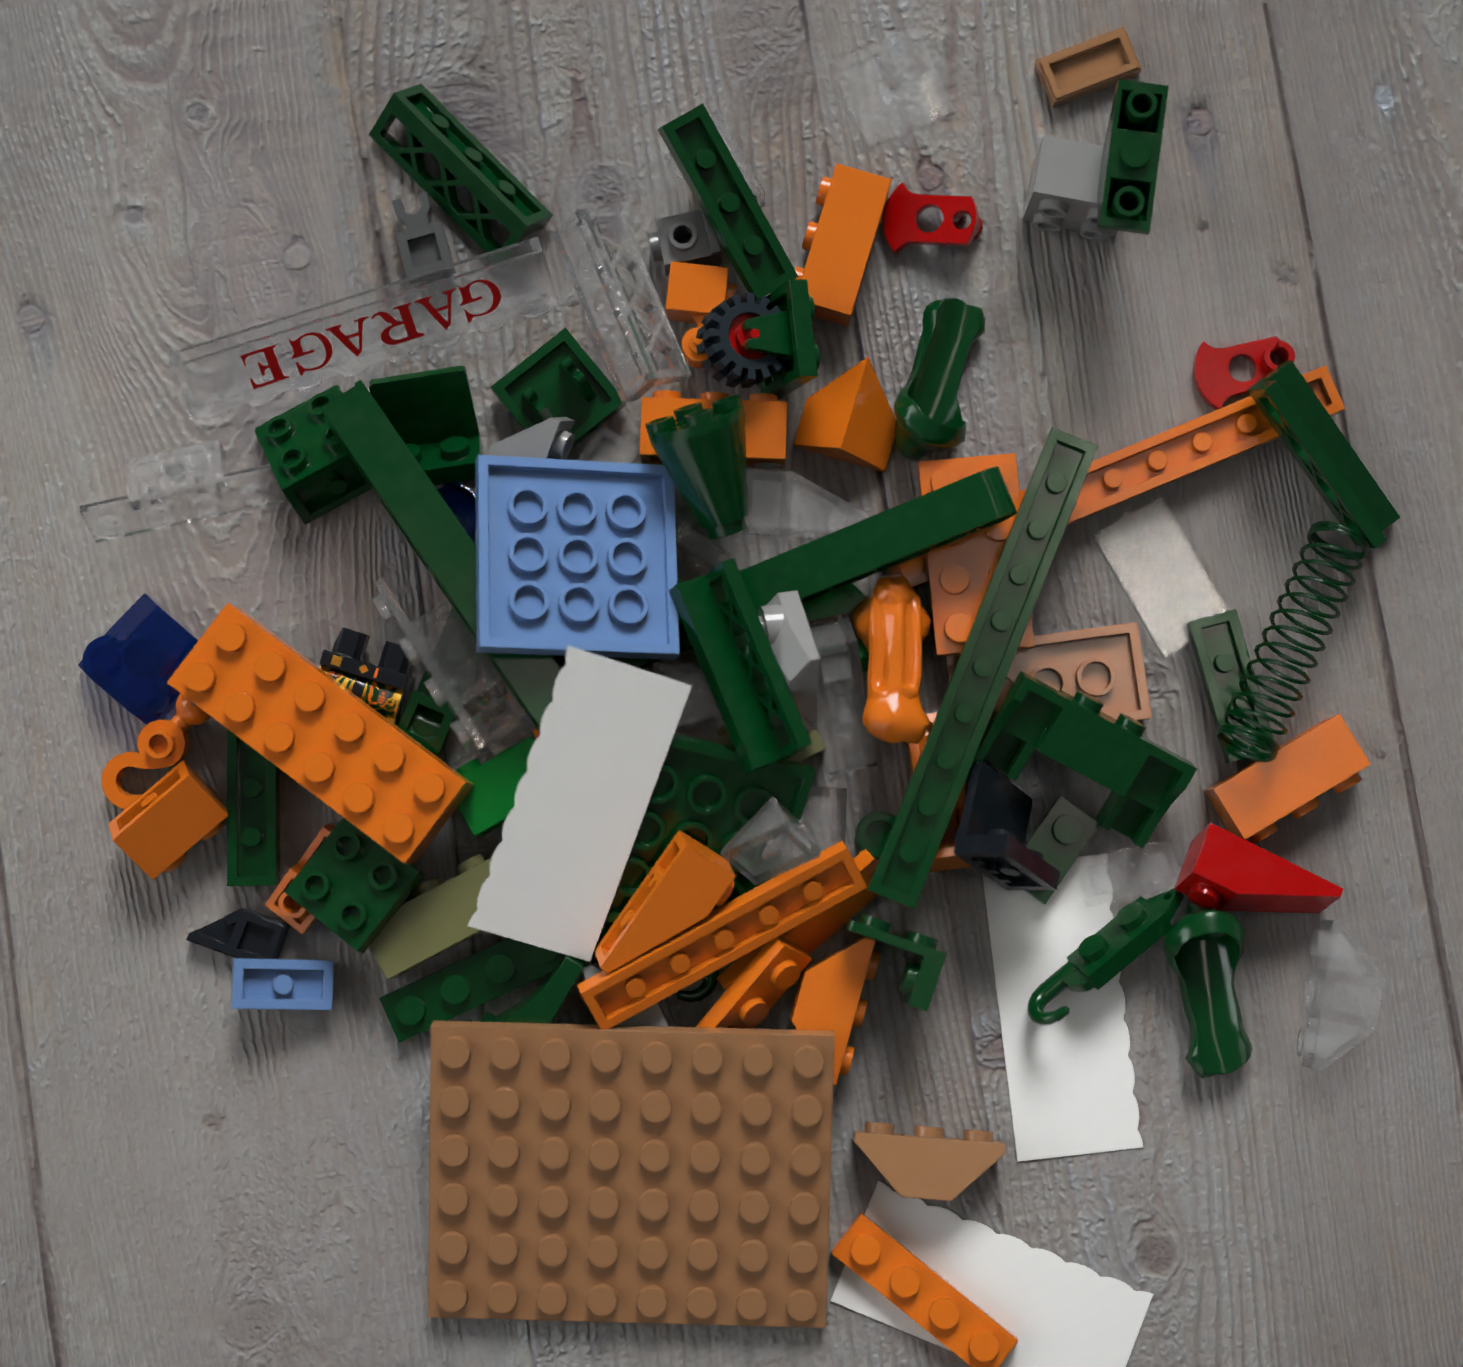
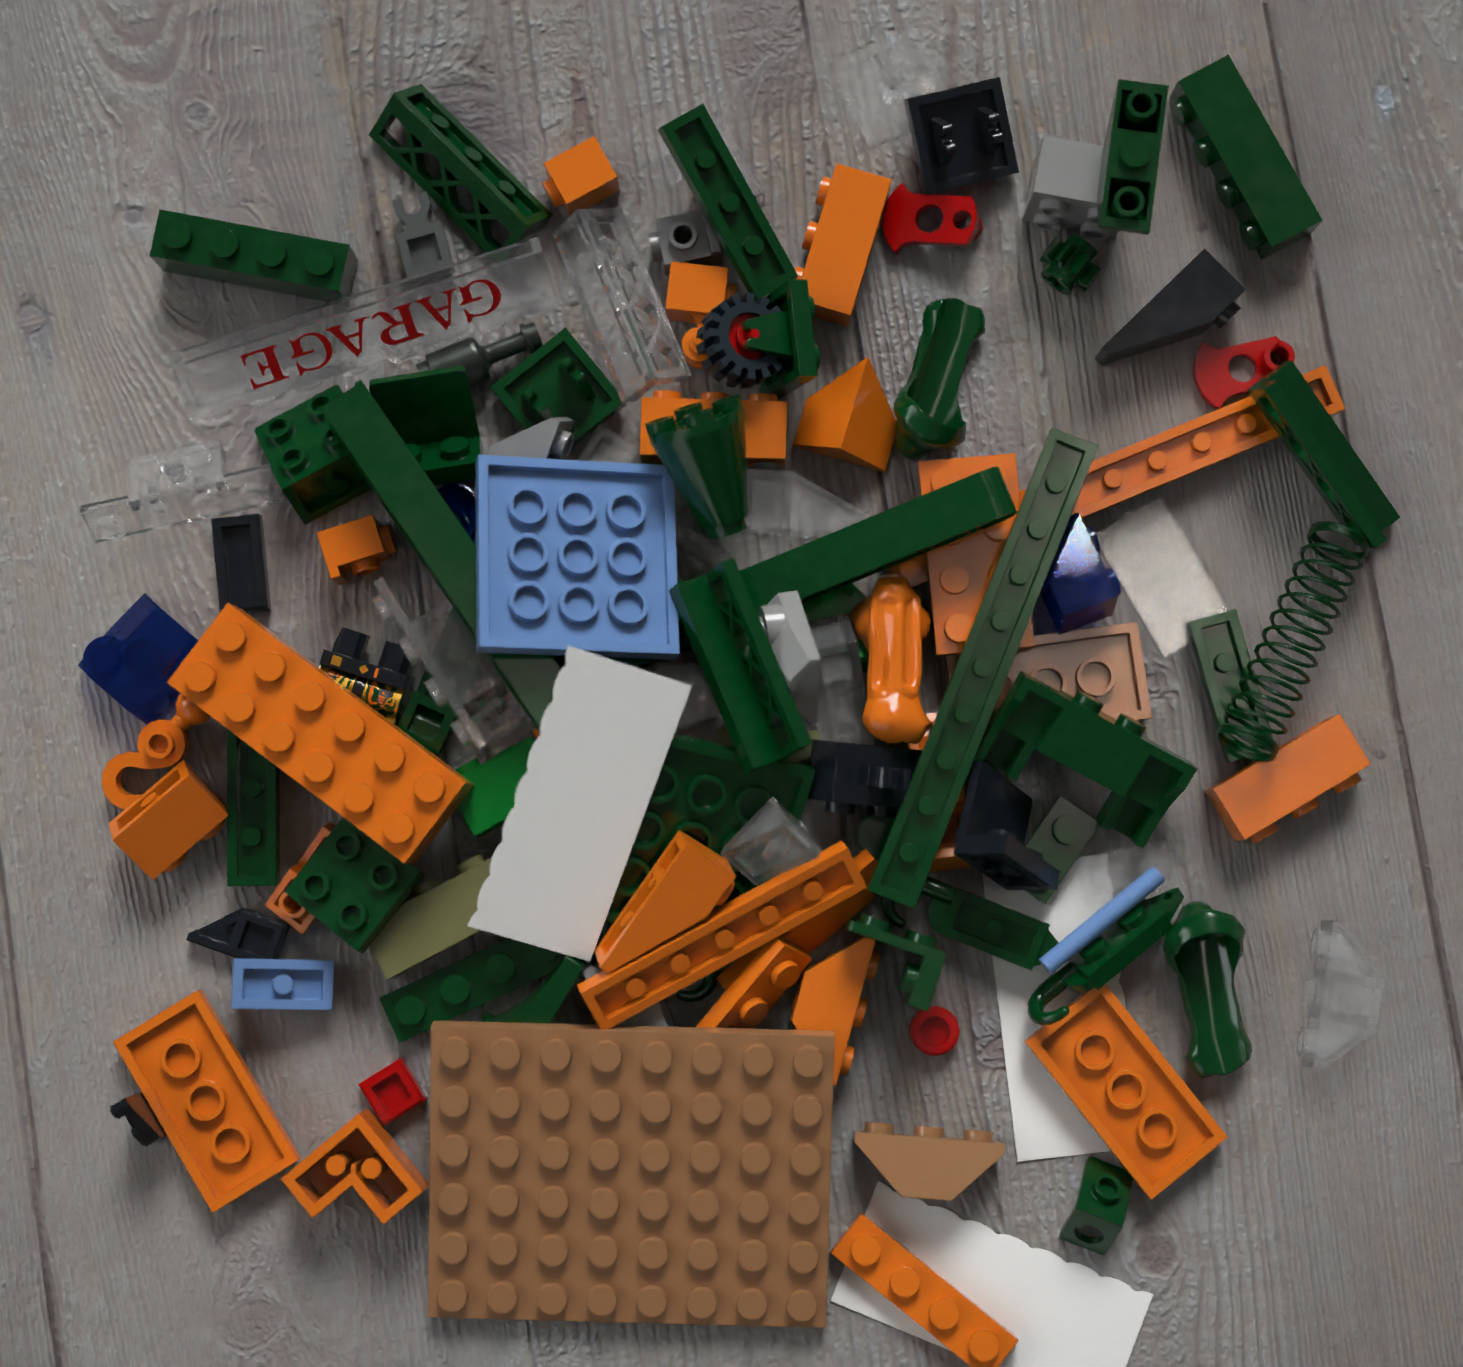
medium nougat tile [1034,26,1142,108] -> none
red slope [1174,823,1344,914] -> none
none -> black tile [109,1093,167,1146]
none -> orange plate [113,989,301,1213]
none -> dark green brick [149,209,358,306]
none -> black tile [211,514,271,613]
none -> orange brick [281,1108,429,1225]
none -> orange brick [317,515,397,585]
none -> red tile [358,1057,428,1127]
none -> pearl dark grey piece [415,322,543,389]
none -> orange brick [542,136,620,218]
none -> black brick [807,739,922,817]
none -> dark green plate [880,876,1070,971]
none -> black plate [904,77,1019,195]
none -> red tile [909,1006,960,1056]
none -> orange plate [1024,984,1228,1200]
none -> medium blue bar [1039,866,1165,975]
none -> dark green gear [1040,234,1101,295]
none -> clear blue brick [1040,513,1121,635]
none -> dark green bracket [1059,1156,1133,1255]
none -> black slope [1095,248,1246,366]
none -> dark green brick [1170,55,1323,260]

